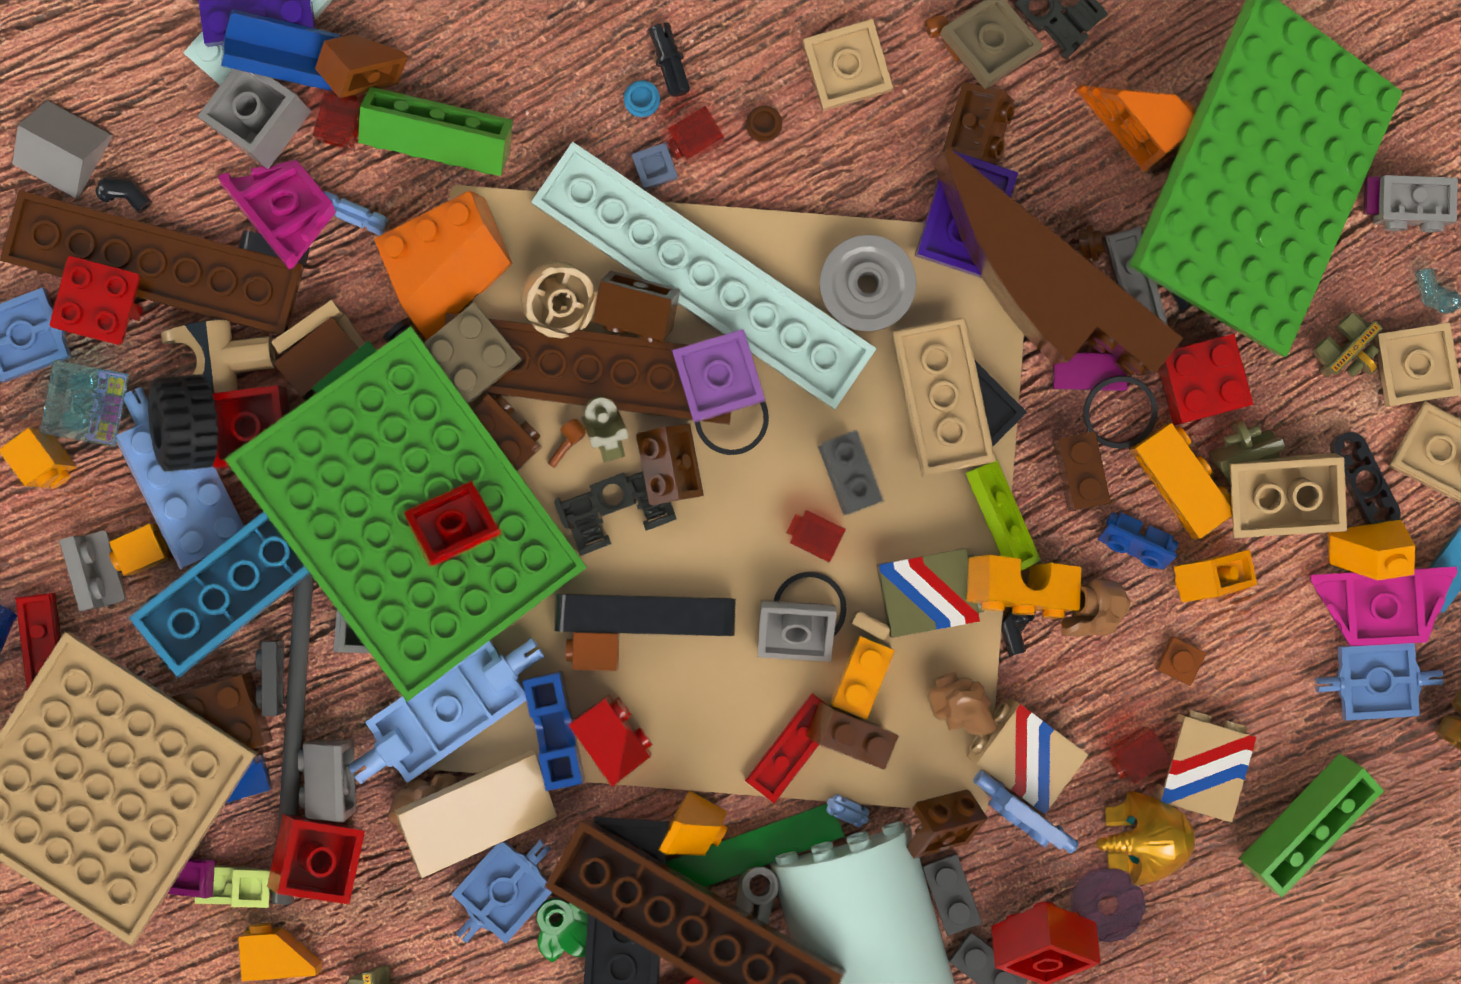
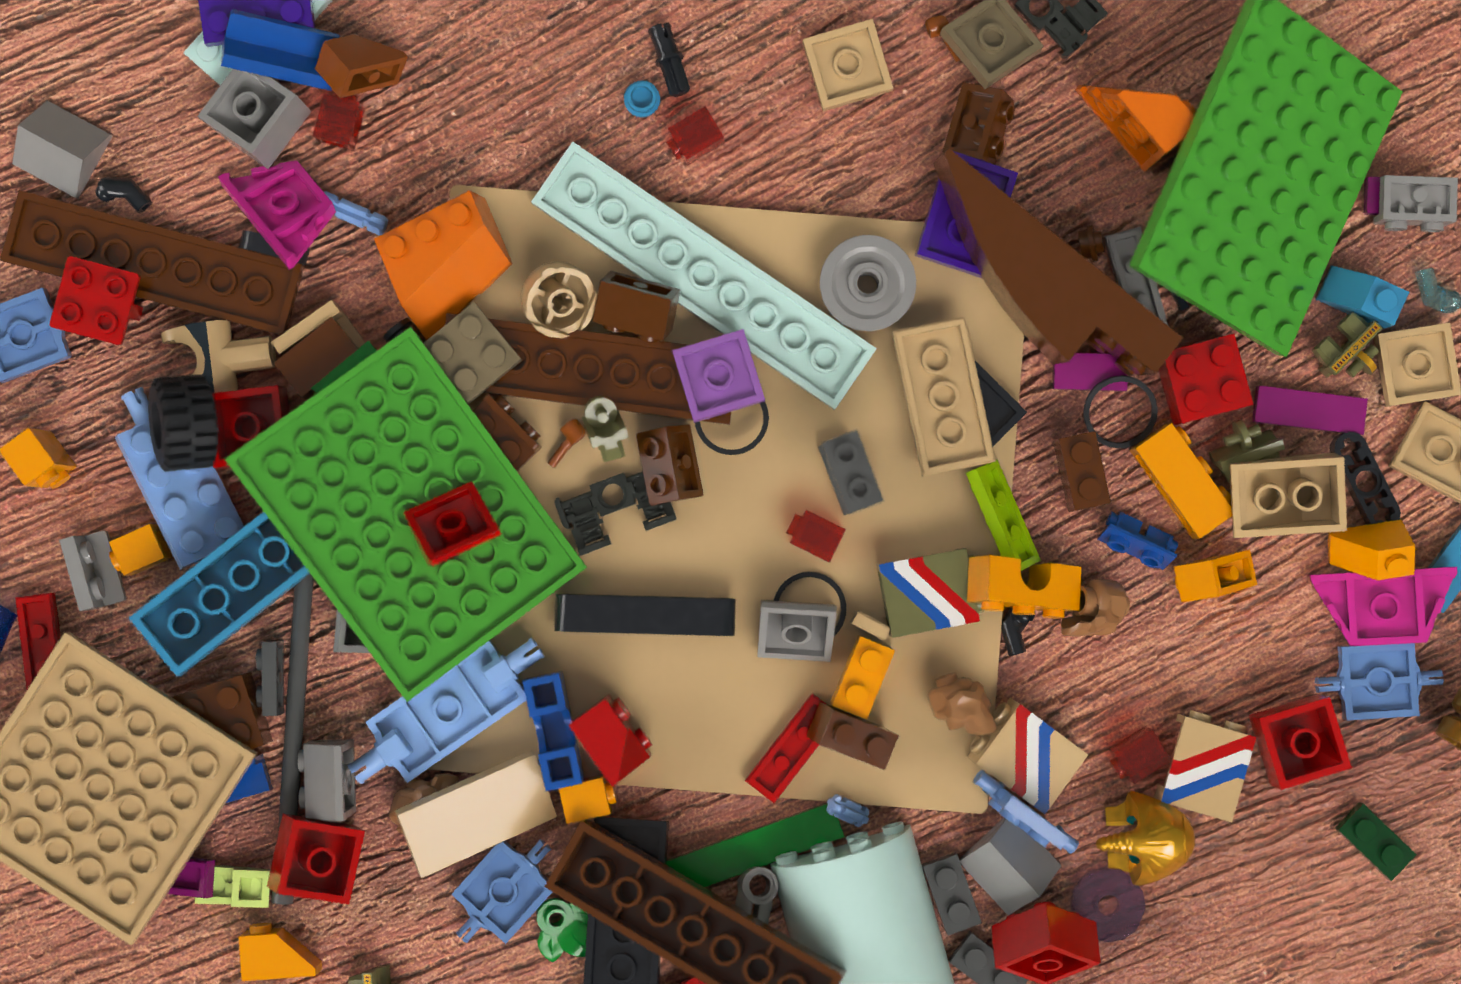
clear light blue slope [40,360,129,447] -> none
bright green brick [358,87,513,176] -> none
dark orange brick [566,632,620,671] -> none
sand blue tile [631,143,678,190] -> none
light orange slope [659,790,728,856] -> none
reddish brown plate [746,105,782,143] -> none
reddish brown bracket [906,789,988,859] -> none
dark orange plate [1155,637,1207,686] -> none
bright green brick [1238,753,1384,898] -> none
none -> light orange brick [559,774,617,824]
none -> light grey slope [959,818,1061,915]
none -> red slope [1248,694,1352,790]
none -> magenta tile [1252,385,1368,435]
none -> dark azure slope [1316,266,1409,329]
none -> dark green plate [1335,802,1417,881]

